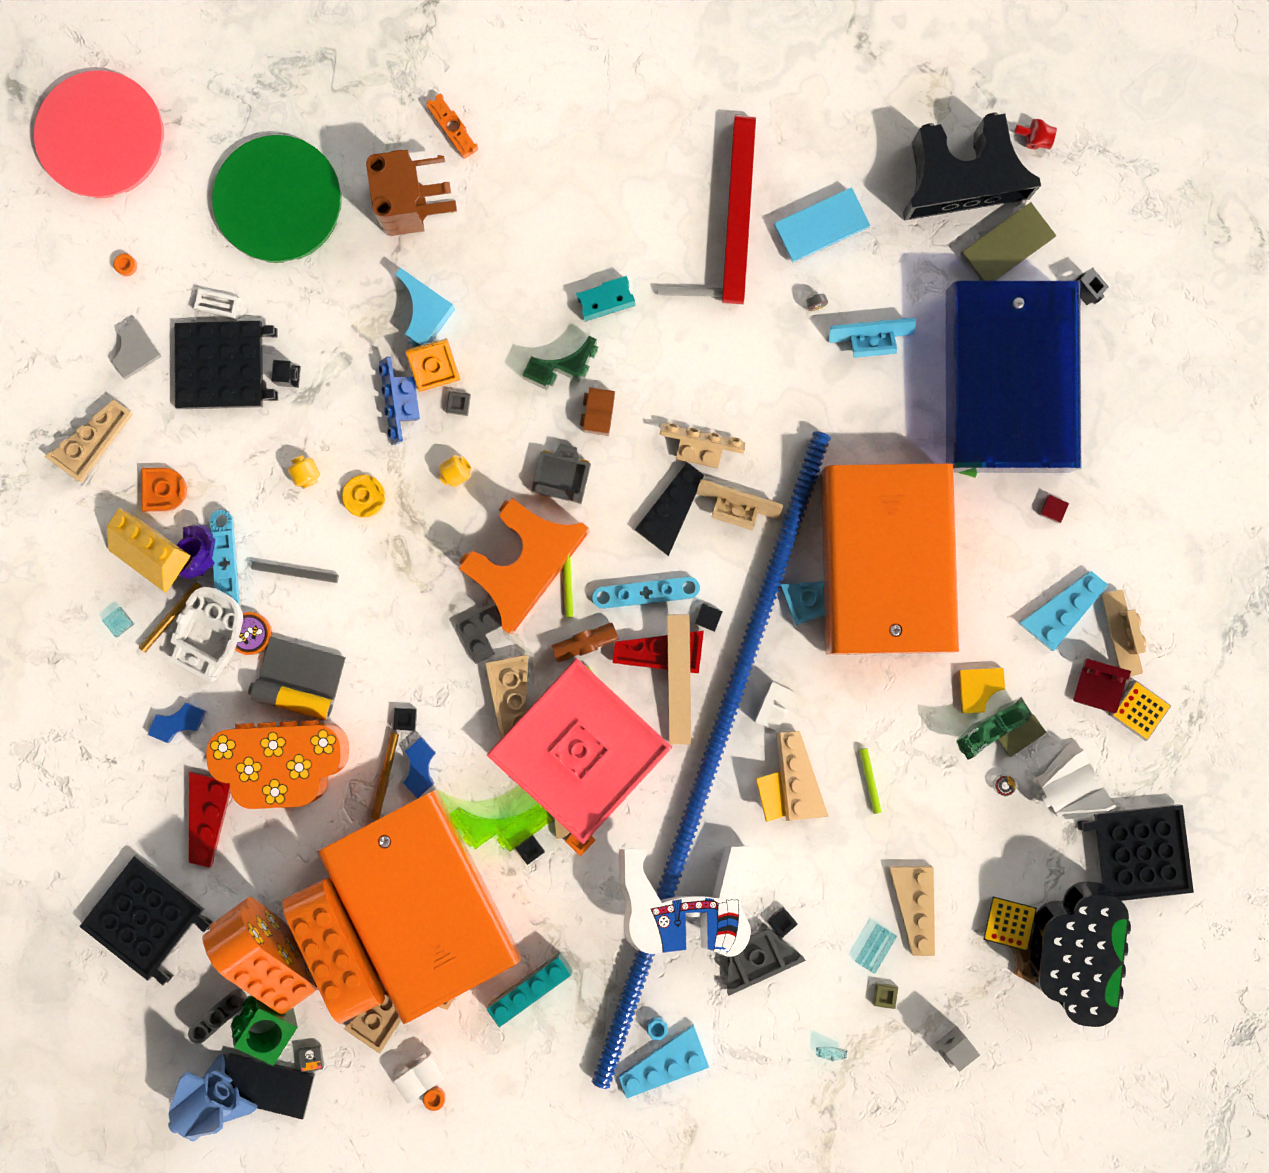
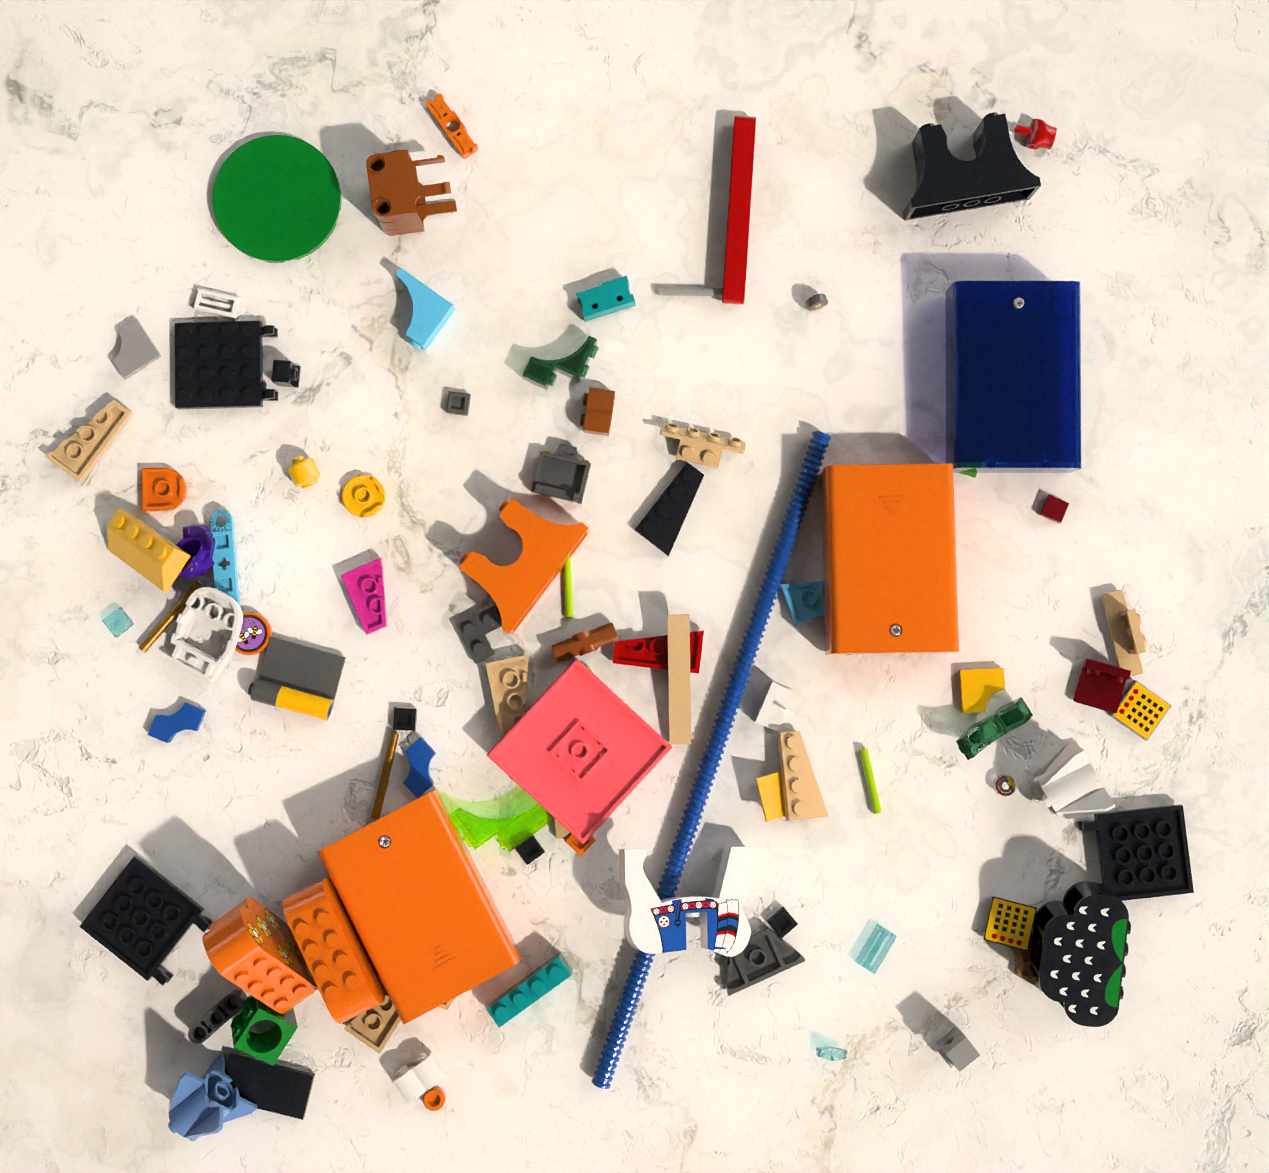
coral tile [34,71,164,198] -> none
orange tile [113,253,137,276] -> none
red wing [189,771,231,868] -> none
orange brick [206,719,349,809] -> none
dark grey bar [251,561,339,583] -> none
dark grey tile [298,1045,324,1072] -> none
bracket [378,357,420,445] -> none
light orange tile [406,338,460,392] -> none
yellow head [438,455,472,487] -> none
medium azure piece [592,577,700,609] -> none
medium azure wing [619,1024,709,1098] -> none
medium azure tile [647,1017,668,1040] -> none
black tile [694,604,723,632] -> none
tan bracket [696,479,783,531] -> none
medium azure tile [774,187,870,263] -> none
medium azure bracket [828,318,916,358] -> none
olive tile [873,982,898,1009] -> none
tan wing [889,866,935,956] -> none
olive tile [961,202,1057,287] -> none
olive tile [997,714,1047,757] -> none
medium azure wing [1018,571,1108,651] -> none
black brick [1068,268,1109,305] -> none
none -> dark pink wing [341,558,388,635]

